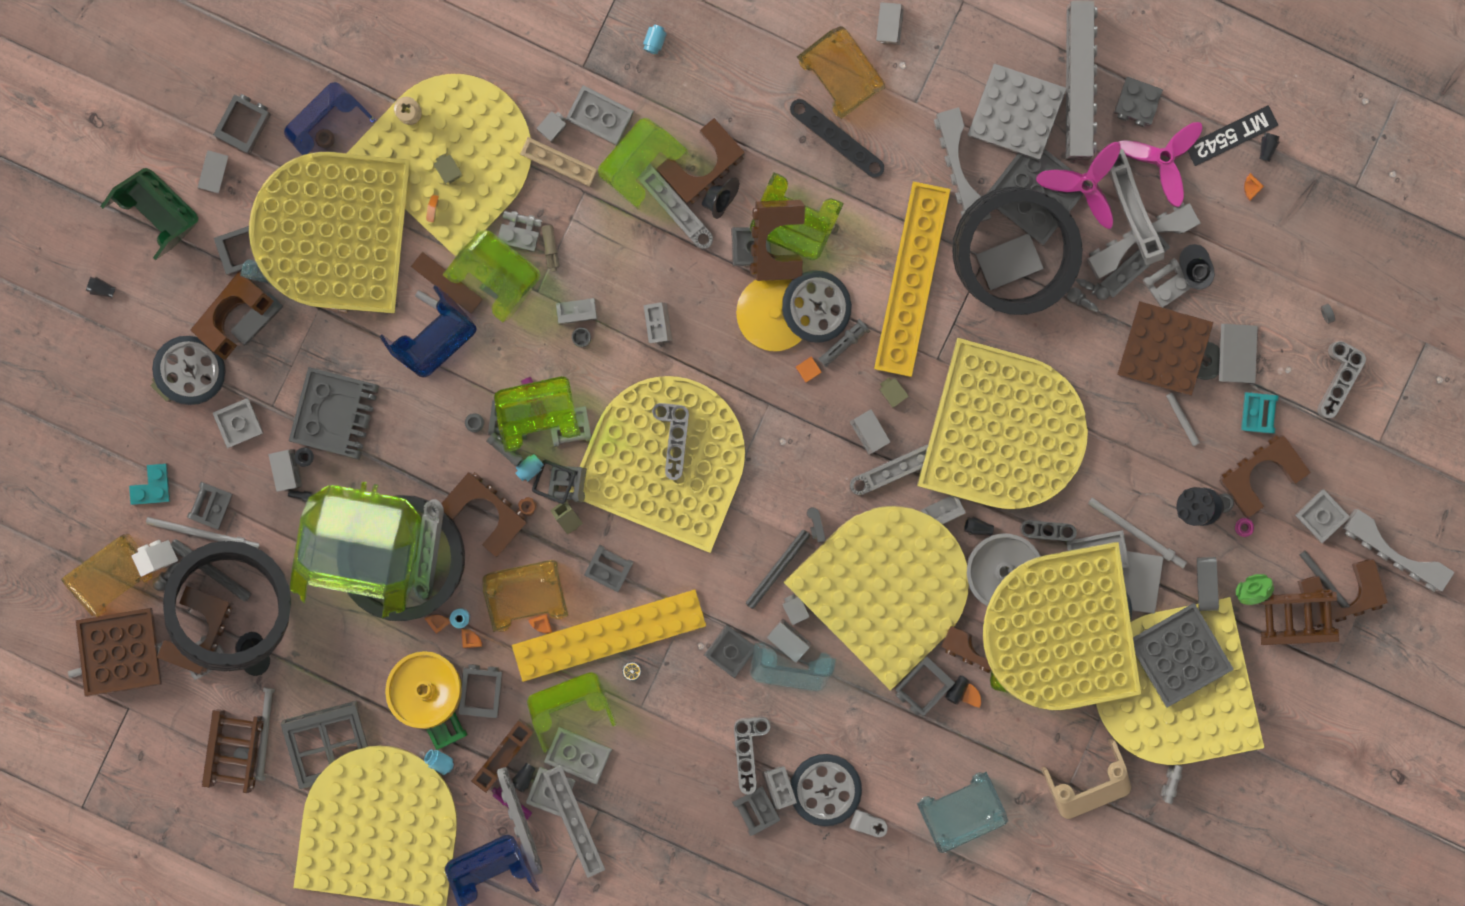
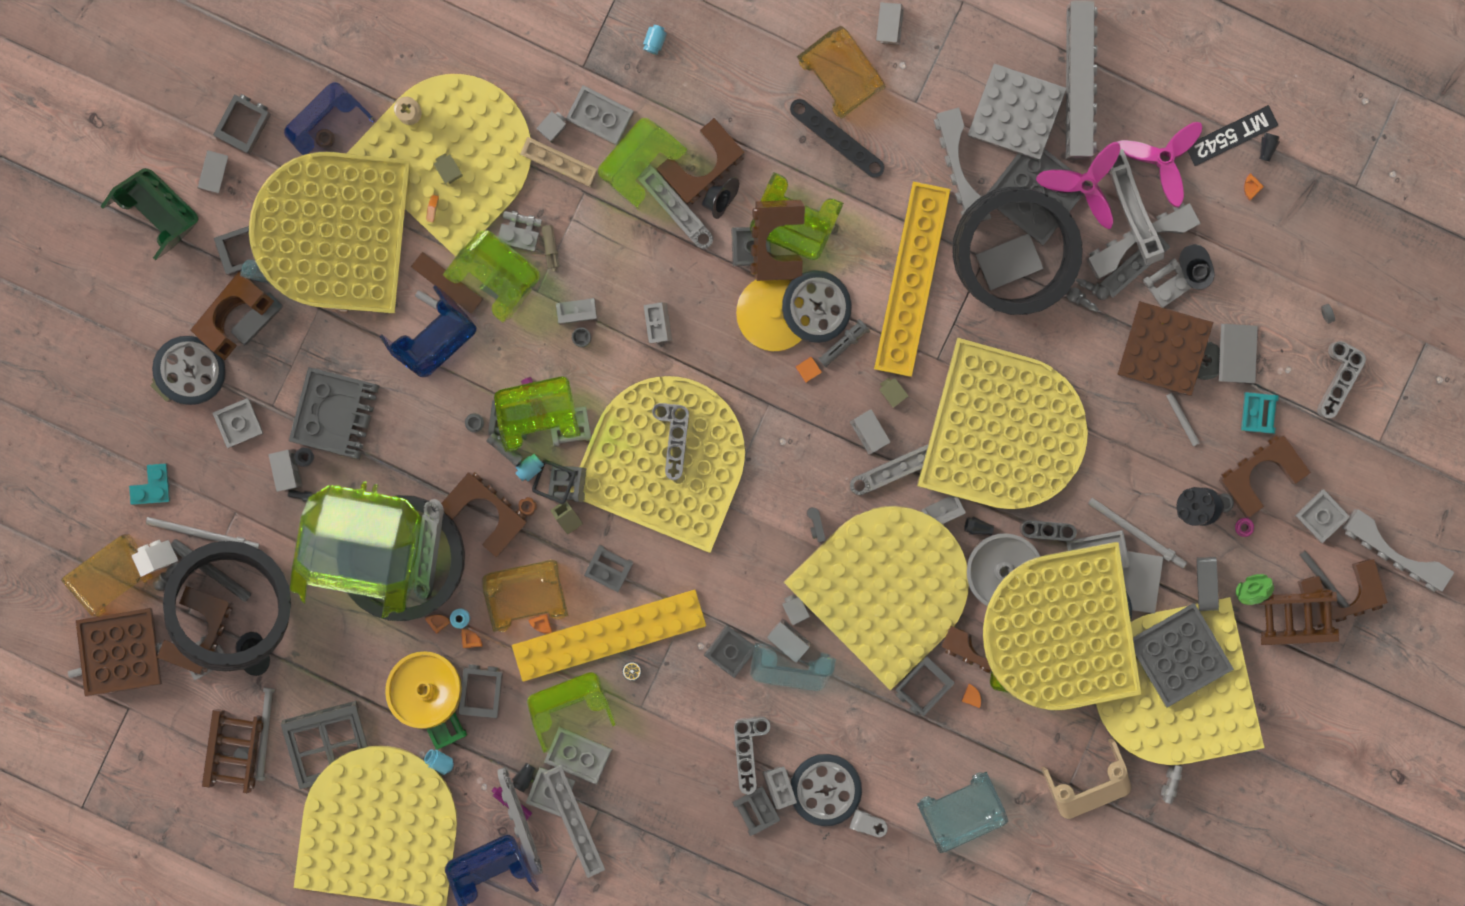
black cone [86,277,116,298] -> none
dark grey plate [187,482,233,530] -> none
reddish brown arch [471,719,535,793] -> none
dark grey axle [746,530,810,609] -> none
black cone [945,675,969,705] -> none
dark grey plate [1114,77,1163,127] -> none

